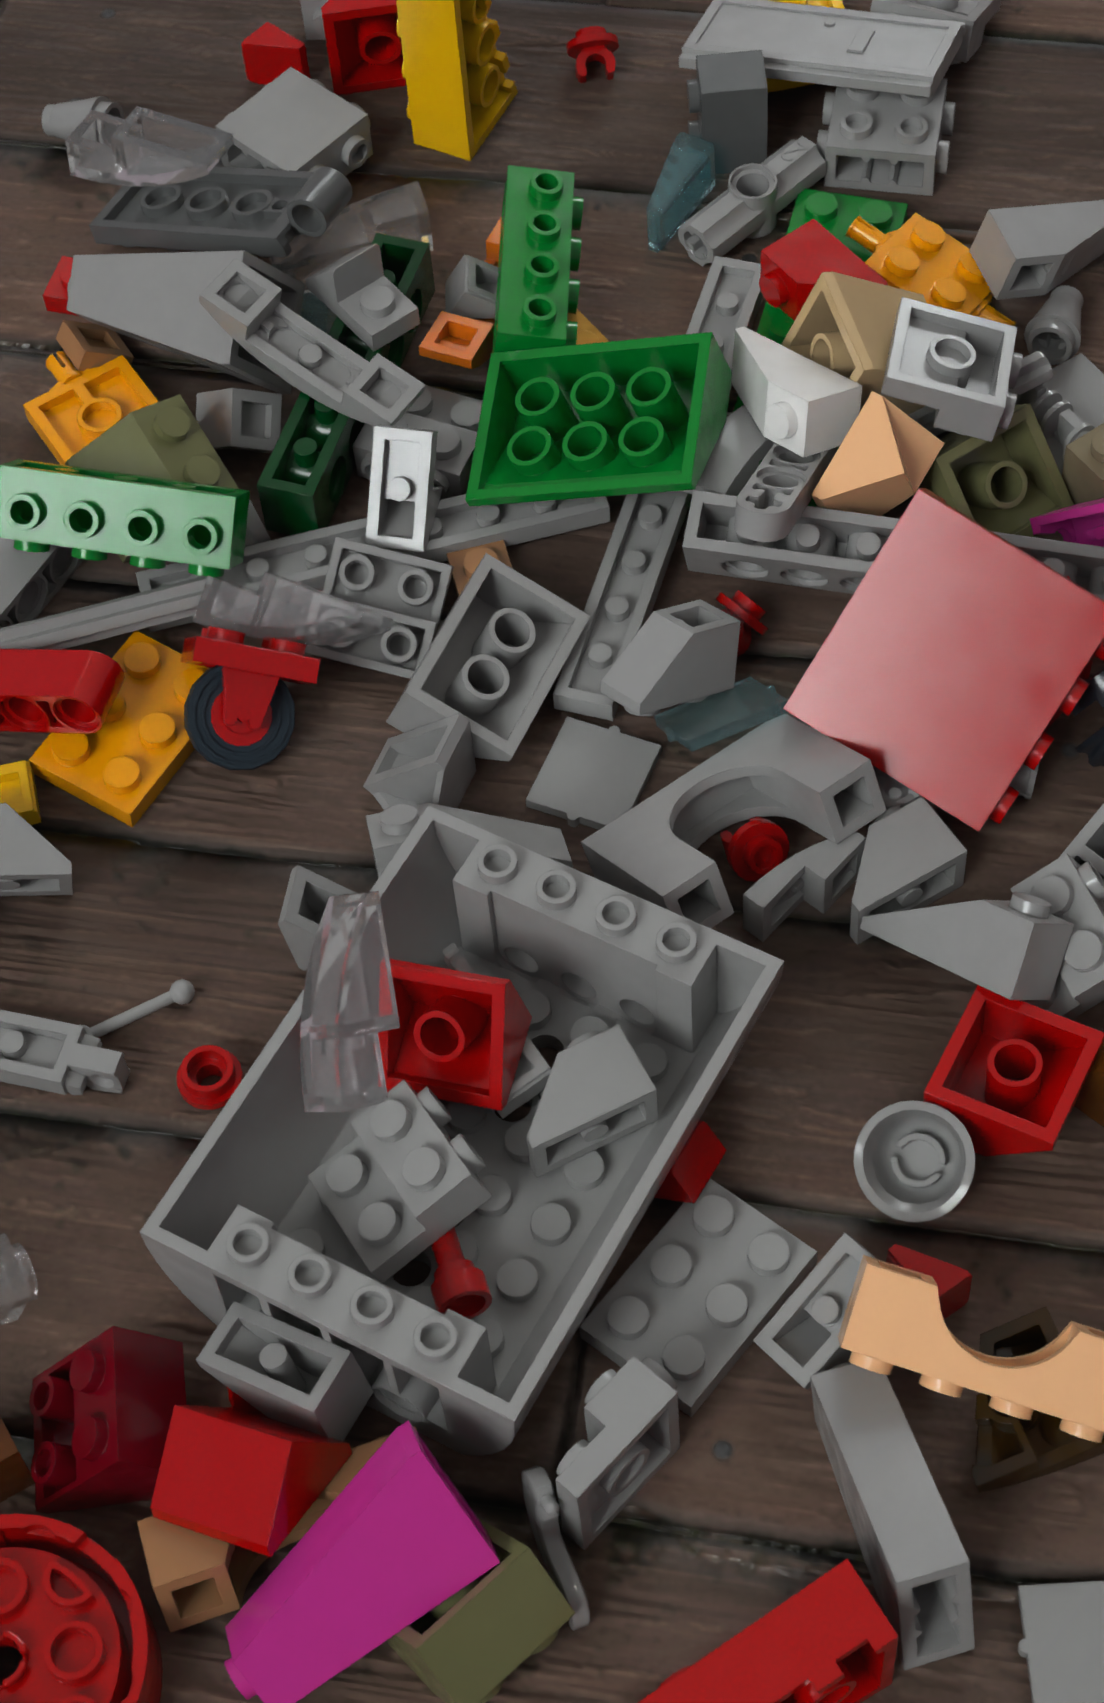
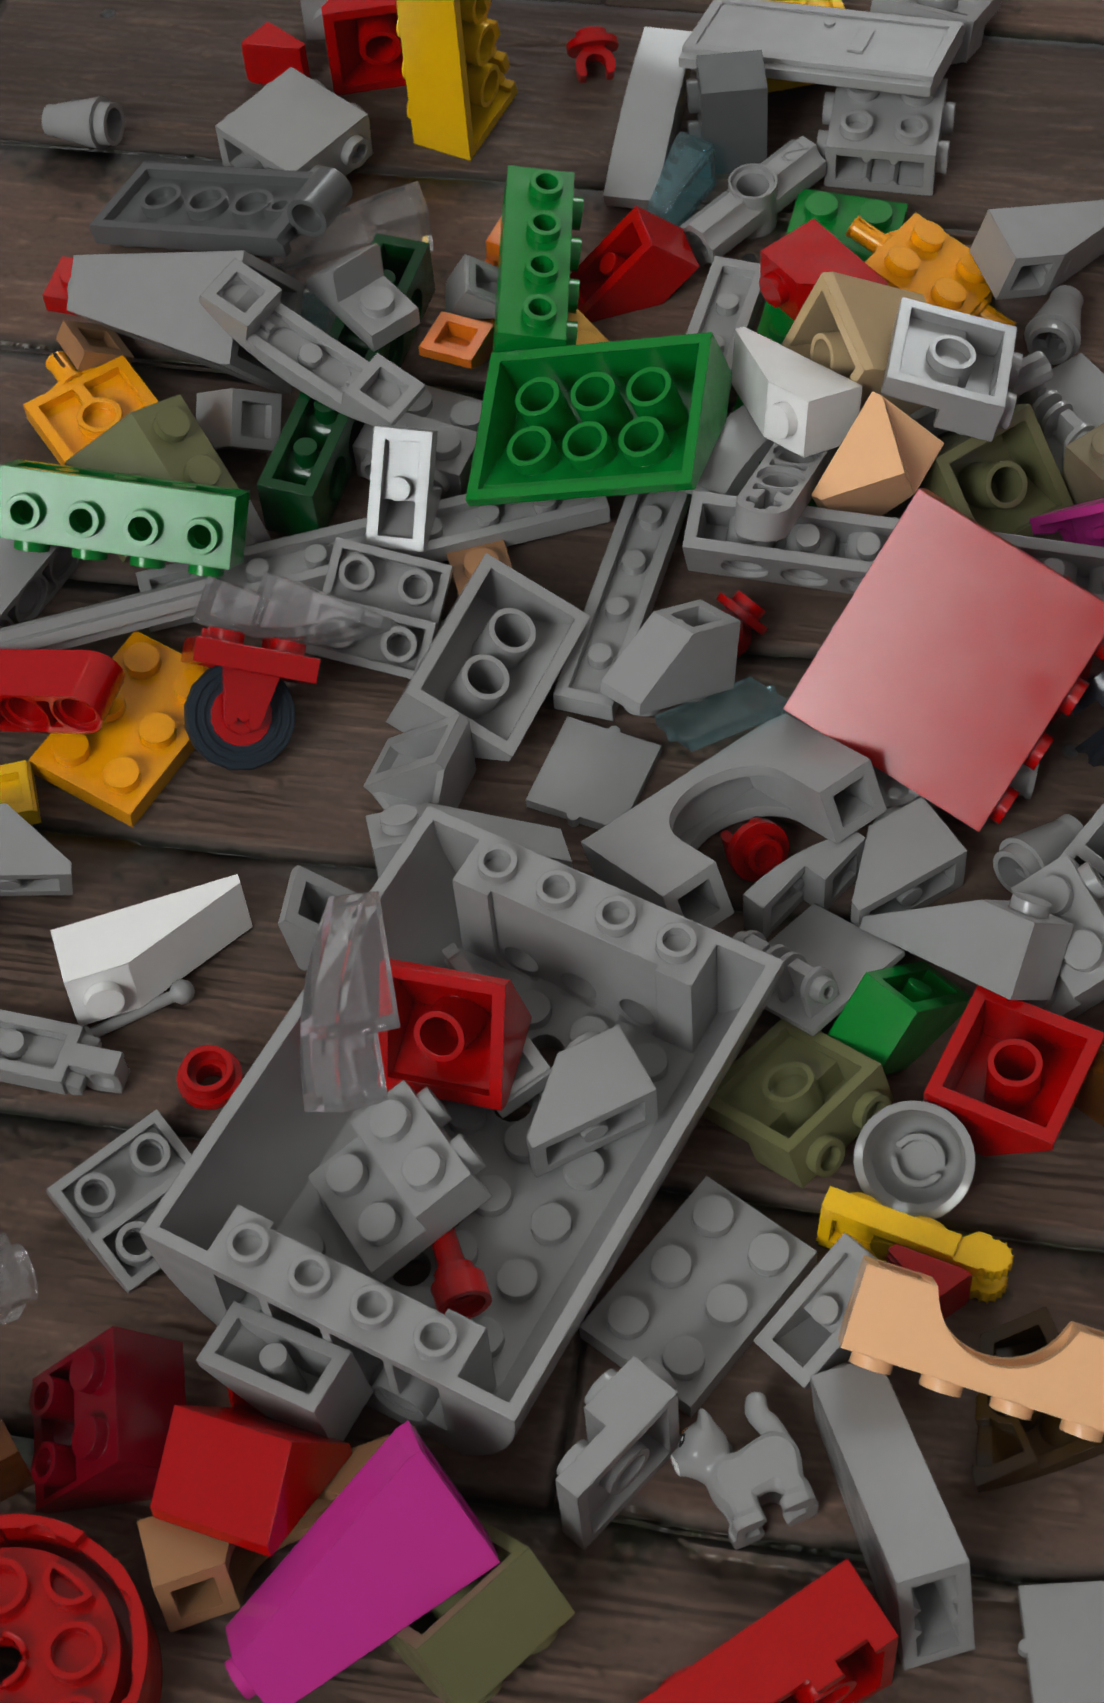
clear slope [65,106,234,186] -> none
light grey piece [521,1466,590,1631] -> none
red slope [654,1121,727,1203] -> none
none -> light grey slope [47,1109,191,1294]
none -> white slope [50,874,253,1026]
none -> red slope [569,206,699,322]
none -> light grey slope [603,27,692,211]
none -> light grey animal [670,1392,819,1550]
none -> olive plate [703,1018,894,1188]
none -> light grey hinge [732,903,905,1036]
none -> yellow hinge [816,1186,1014,1304]
none -> green slope [827,961,971,1075]
none -> light grey cone [993,814,1083,893]

